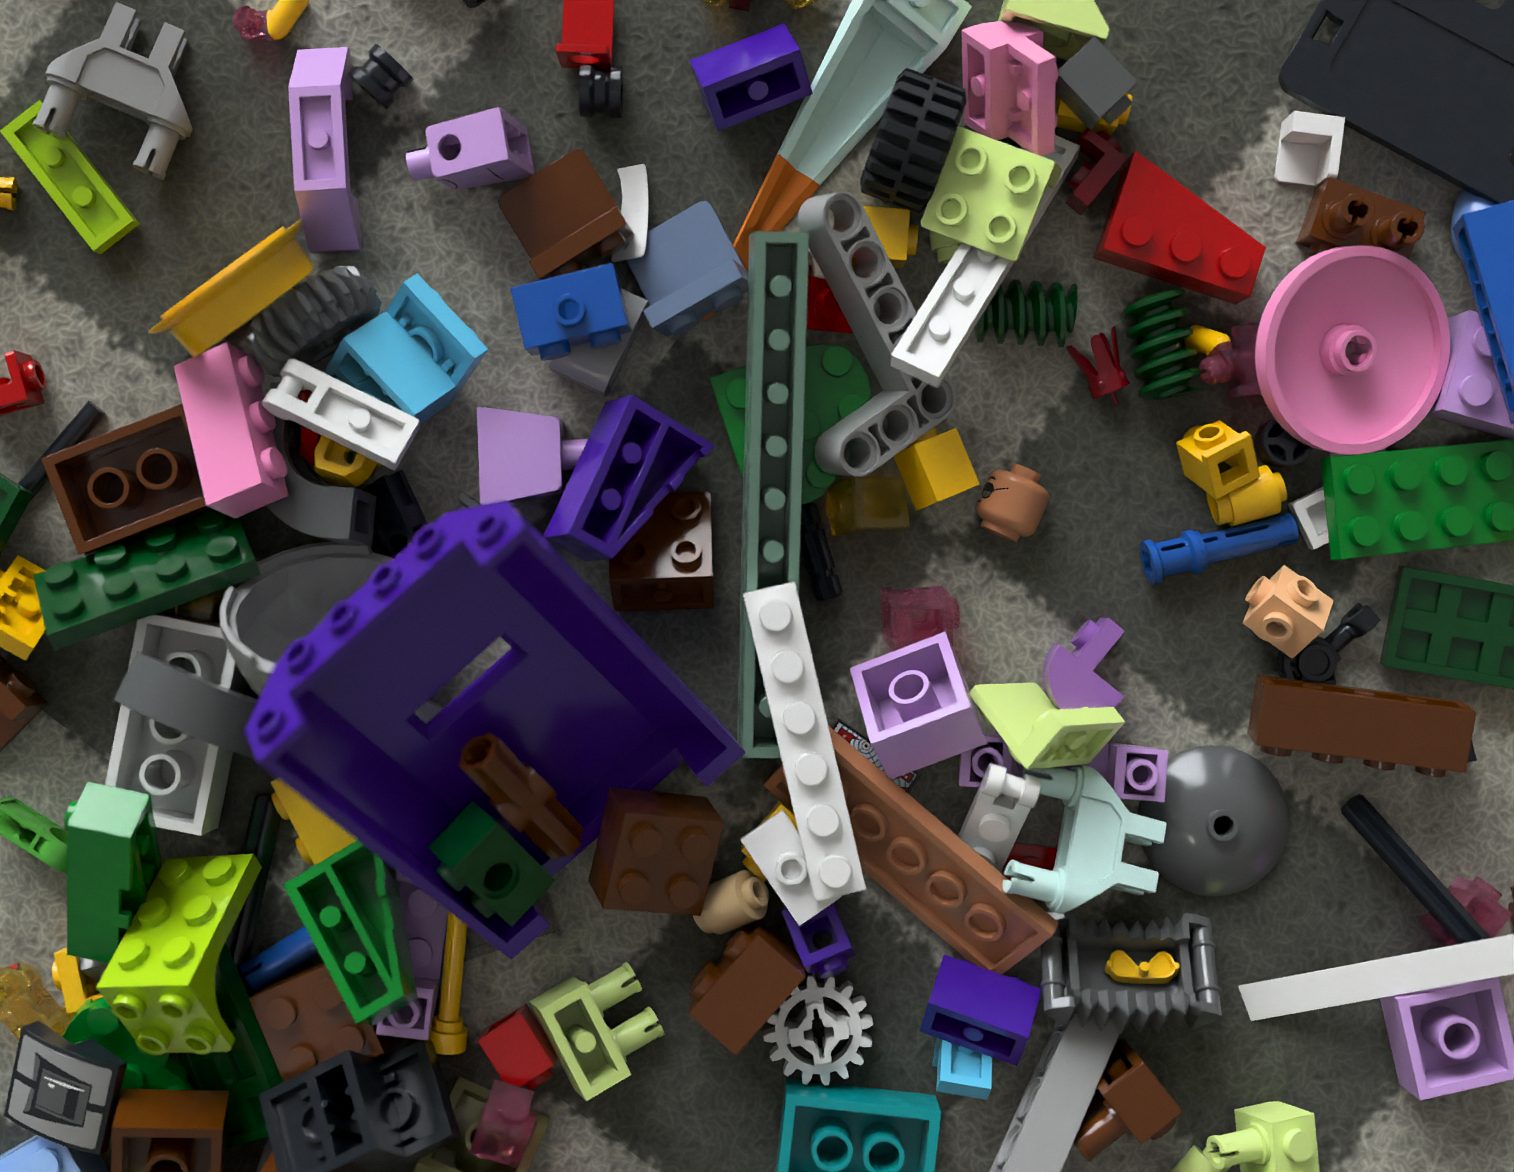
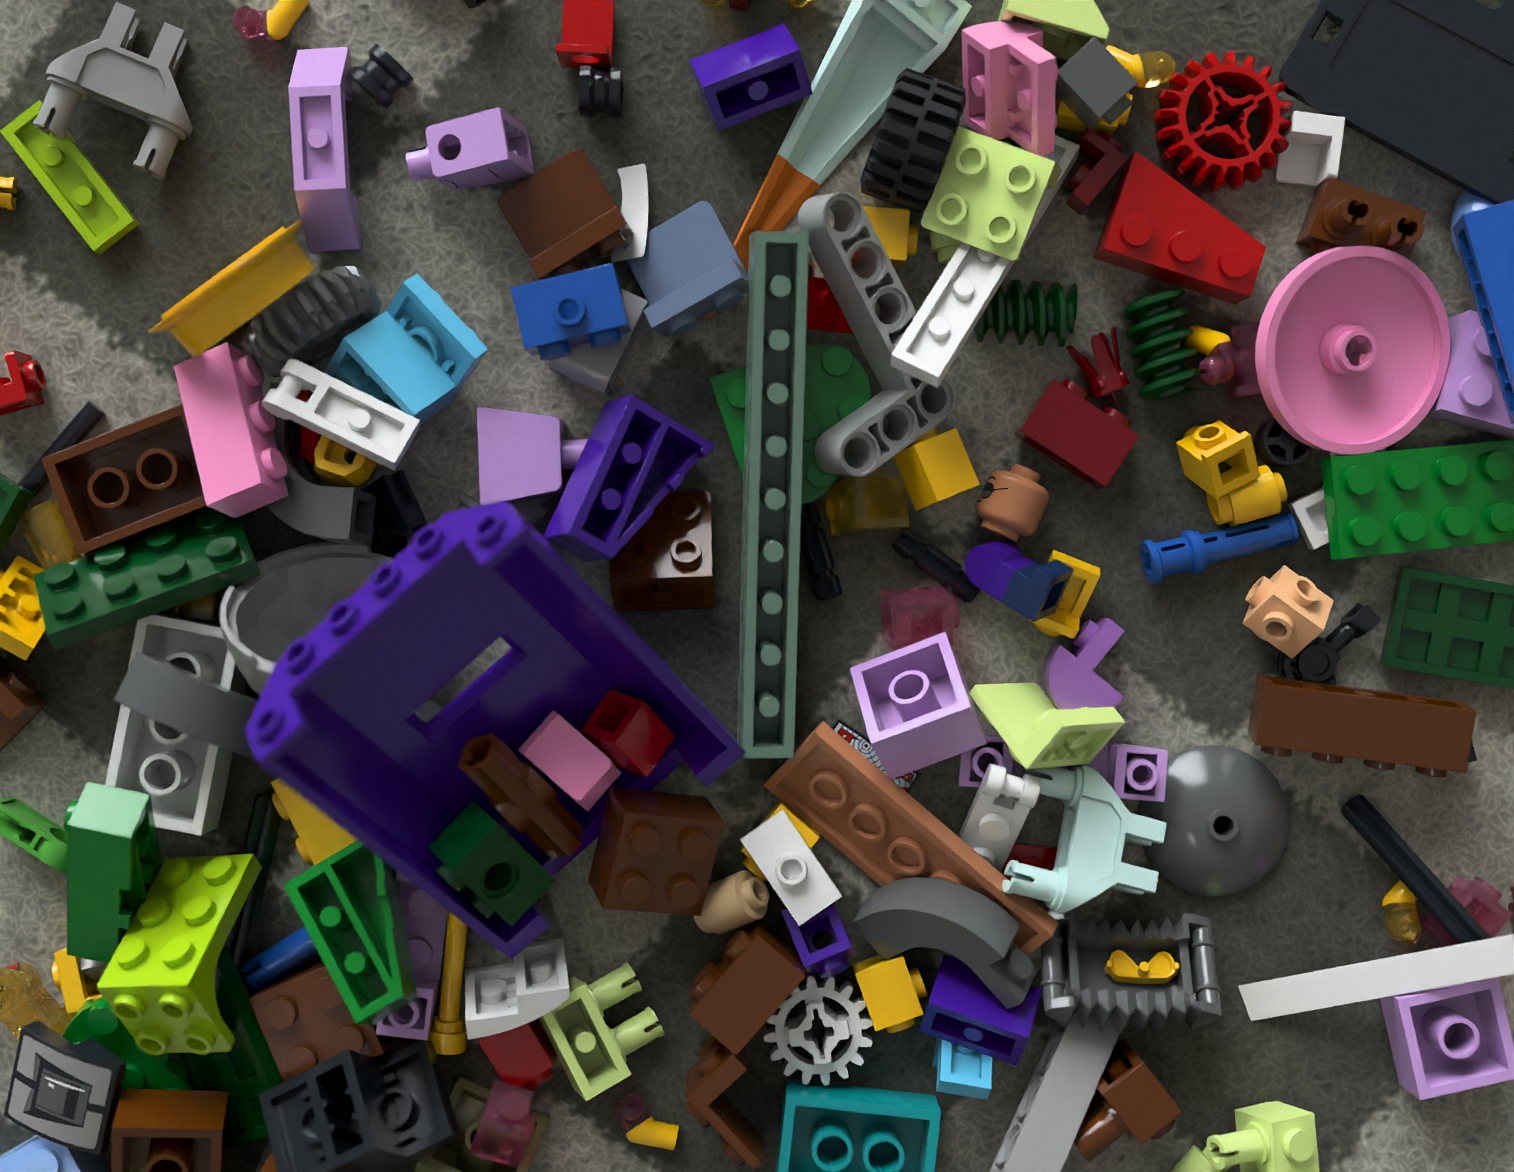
white plate [743,582,866,901] -> none
none -> clear yellow brick [21,499,86,571]
none -> white slope [465,938,570,1040]
none -> bright pink slope [518,710,622,812]
none -> red brick [580,689,675,778]
none -> arm [614,1092,679,1151]
none -> reddish brown bracket [686,1036,765,1172]
none -> dark grey arch [851,877,1038,1009]
none -> yellow brick [852,952,928,1033]
none -> black axle [892,527,981,603]
none -> leg [965,538,1074,622]
none -> dark red brick [1014,379,1140,489]
none -> yellow bracket [1028,549,1100,639]
none -> clear yellow arm [1106,45,1176,88]
none -> red gear [1153,51,1293,191]
none -> clear yellow arm [1382,880,1423,944]

